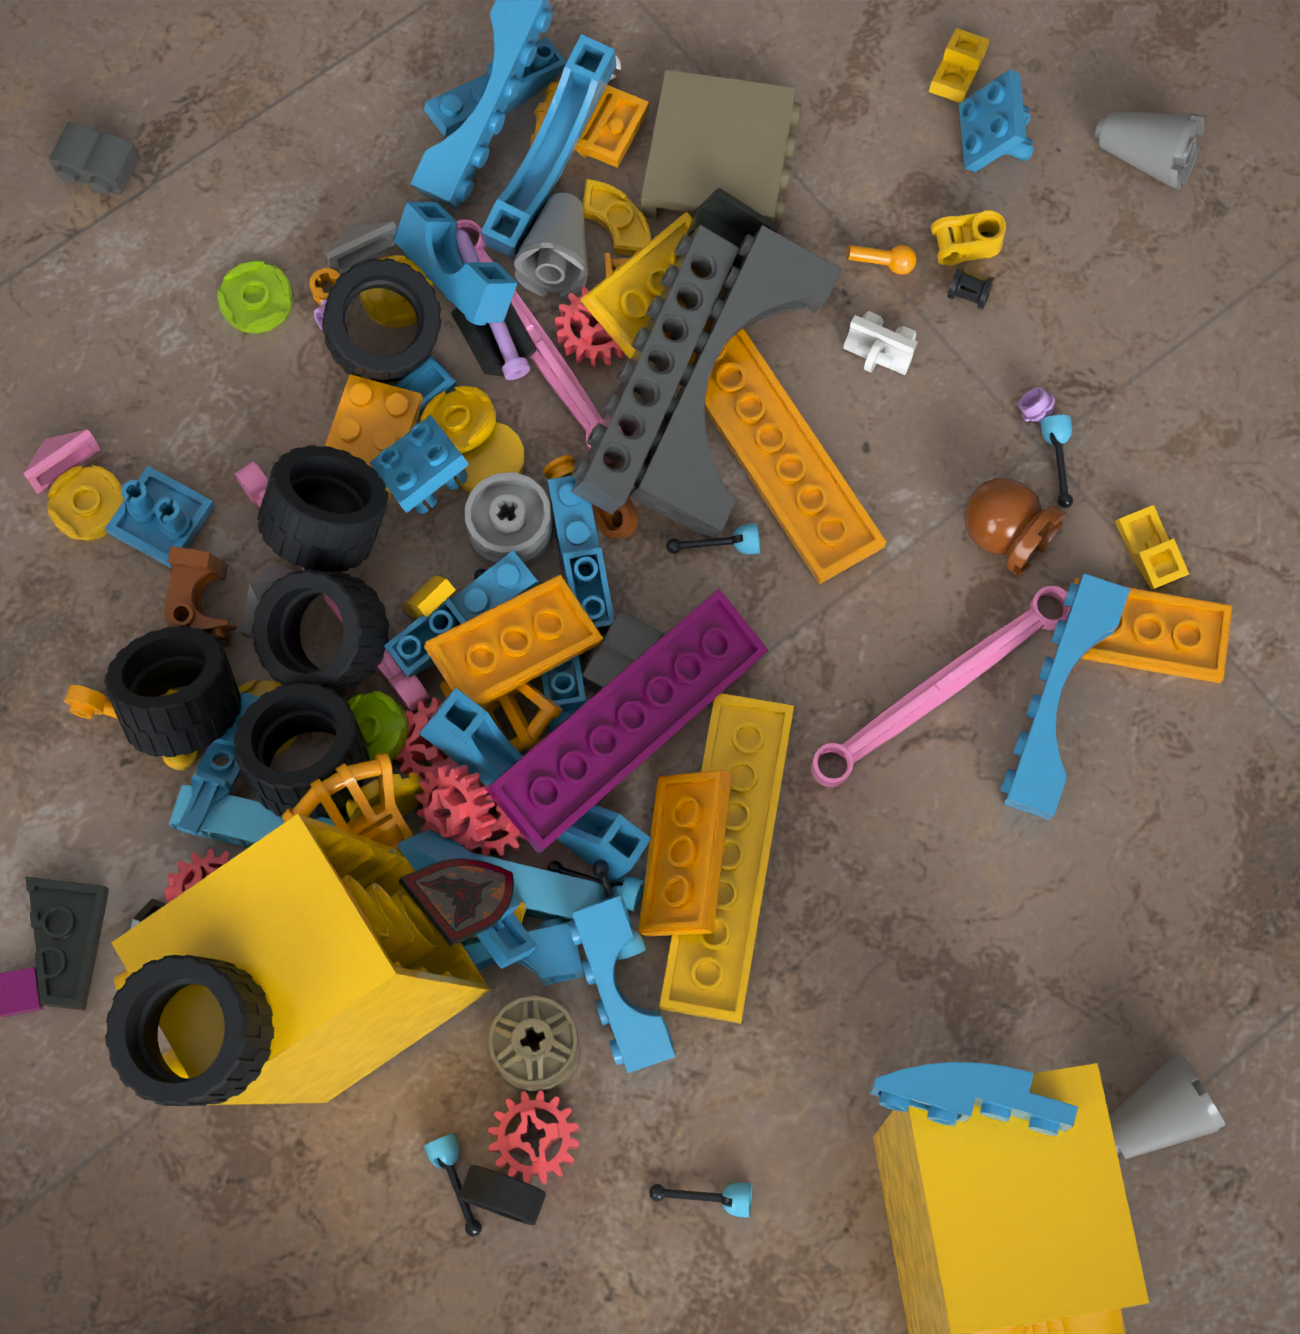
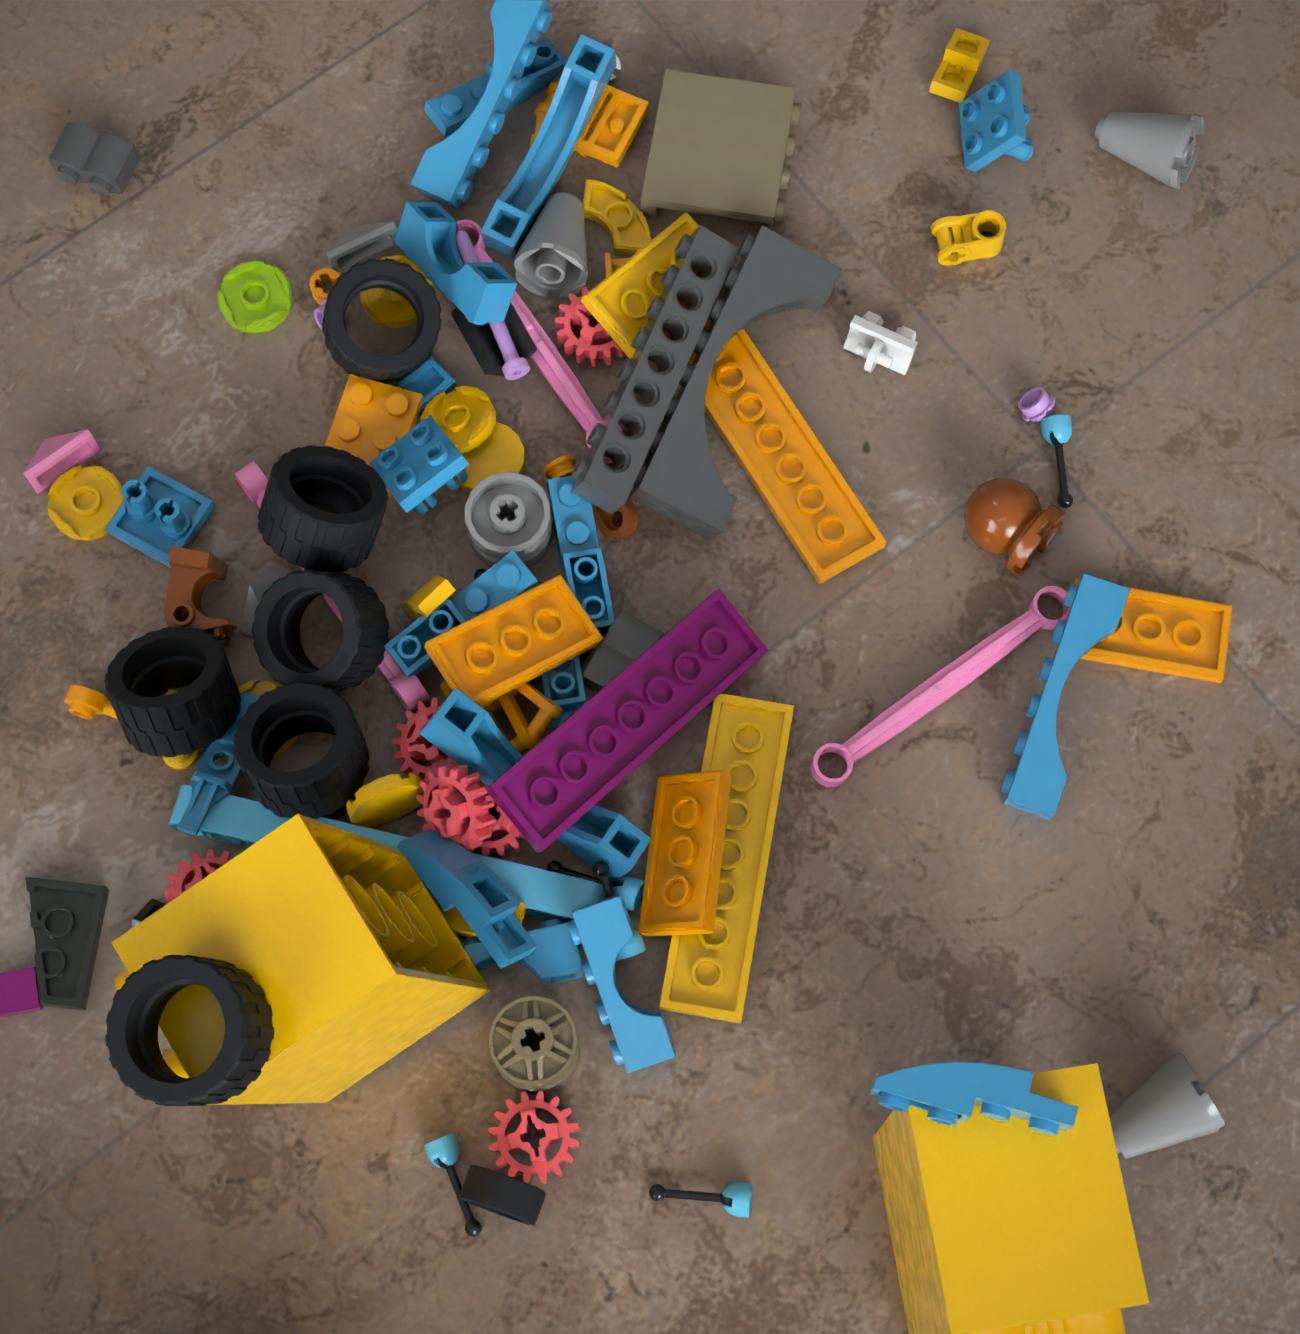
light orange plate [281,753,413,850] -> none
lime tile [332,691,409,761] -> none
shield [398,858,514,947] -> none
hinge [666,523,761,555] -> none
pearl dark grey panel [687,188,779,267] -> none
light orange bar [846,245,917,274] -> none
black bush [947,265,995,310] -> none
yellow slope [1115,505,1189,590] -> none

